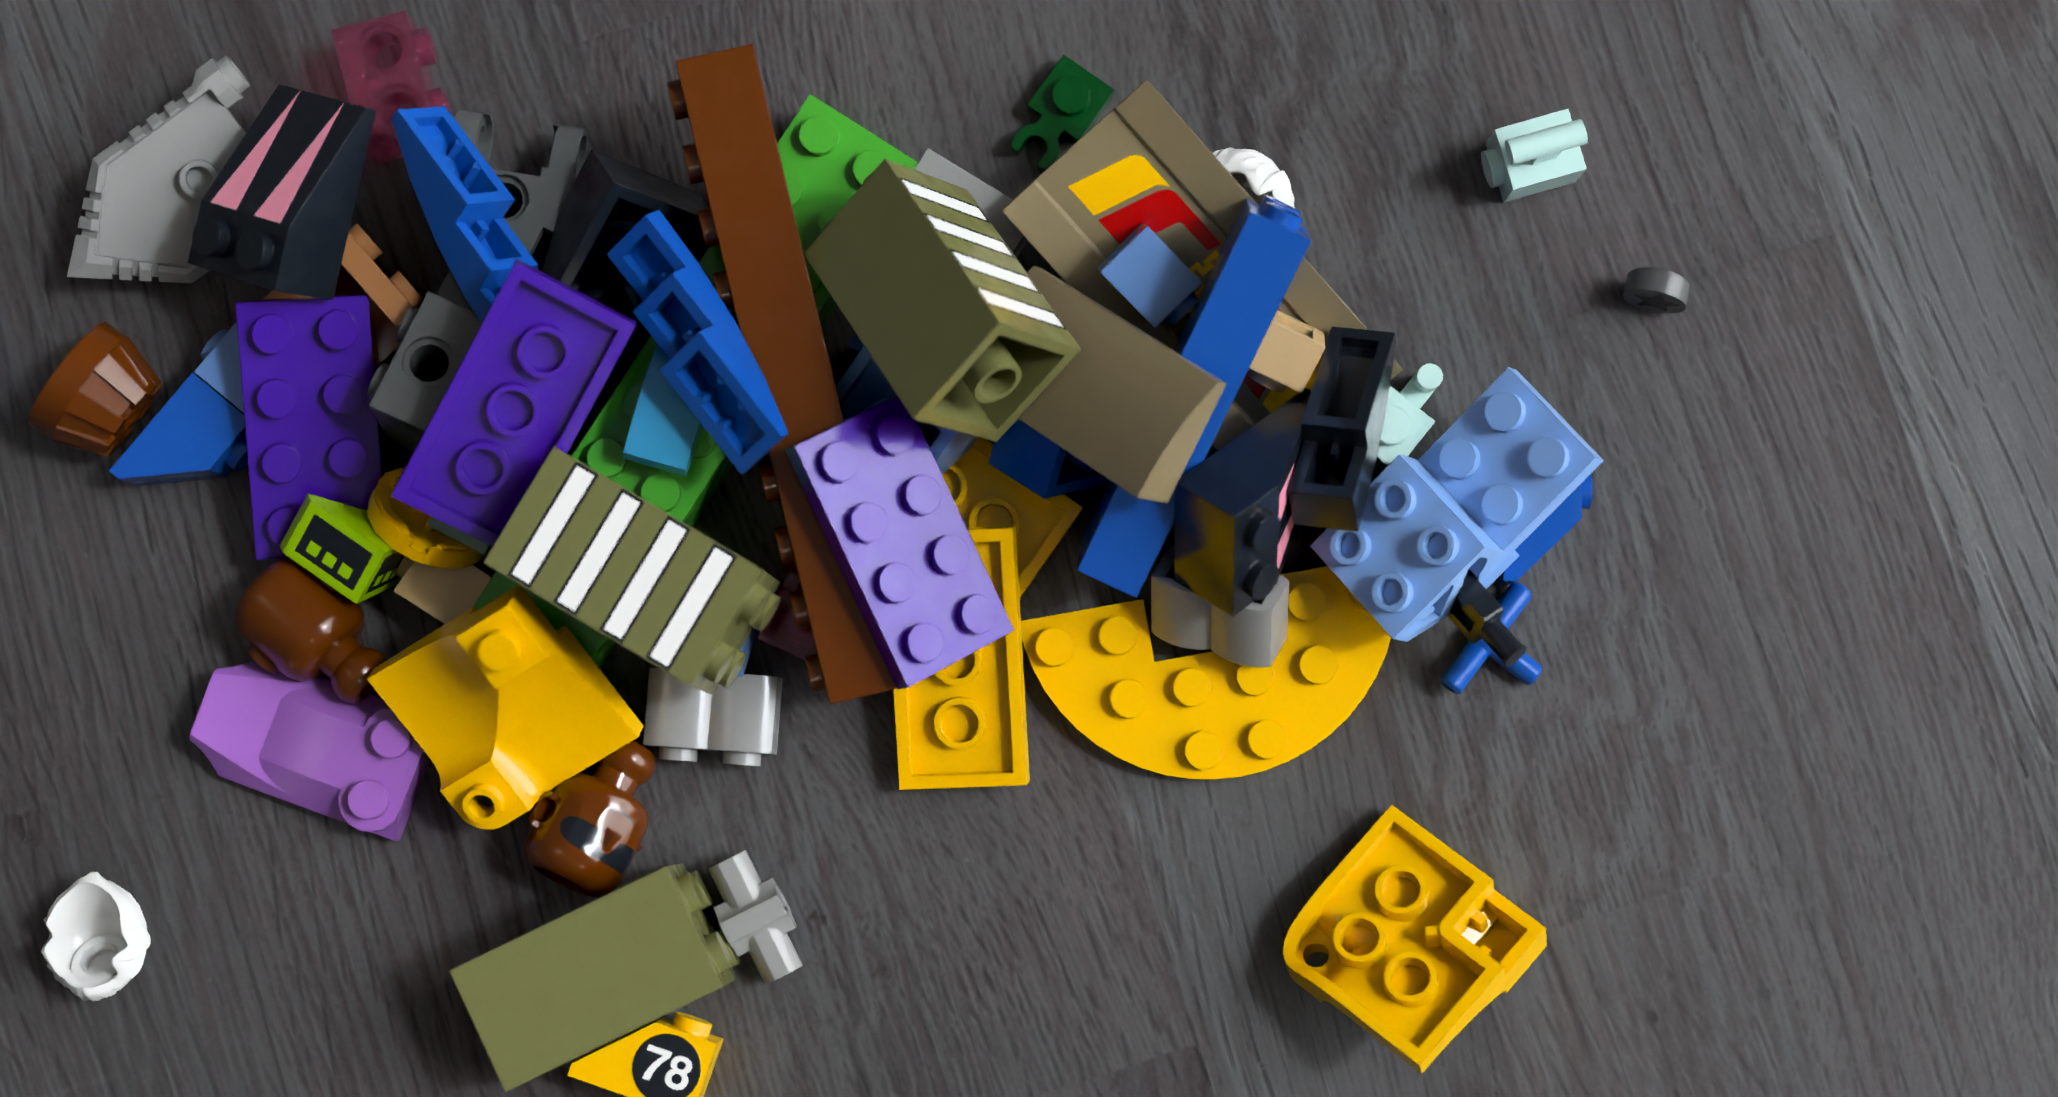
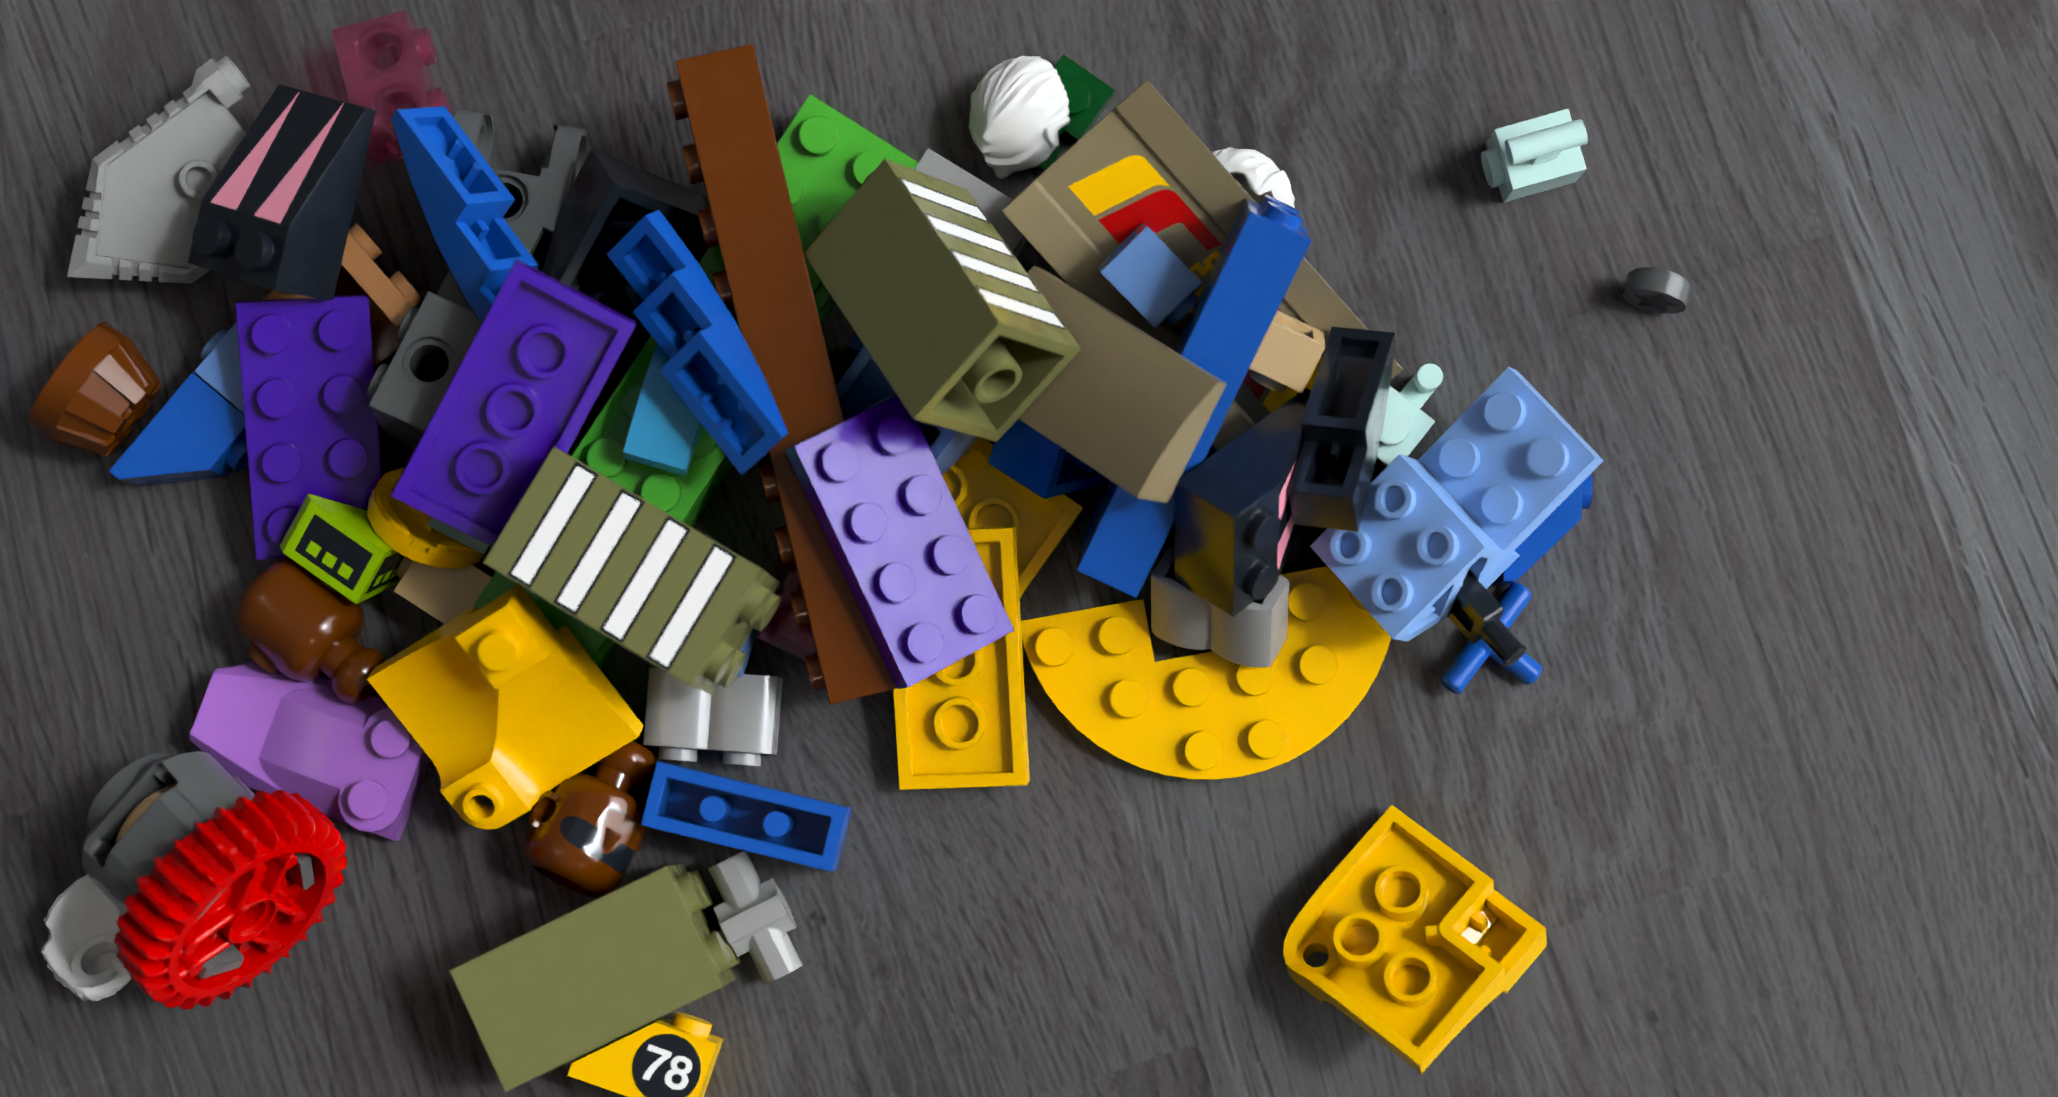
none -> red piece [82,751,348,1010]
none -> blue brick [641,761,853,872]
none -> white hair [968,56,1071,179]

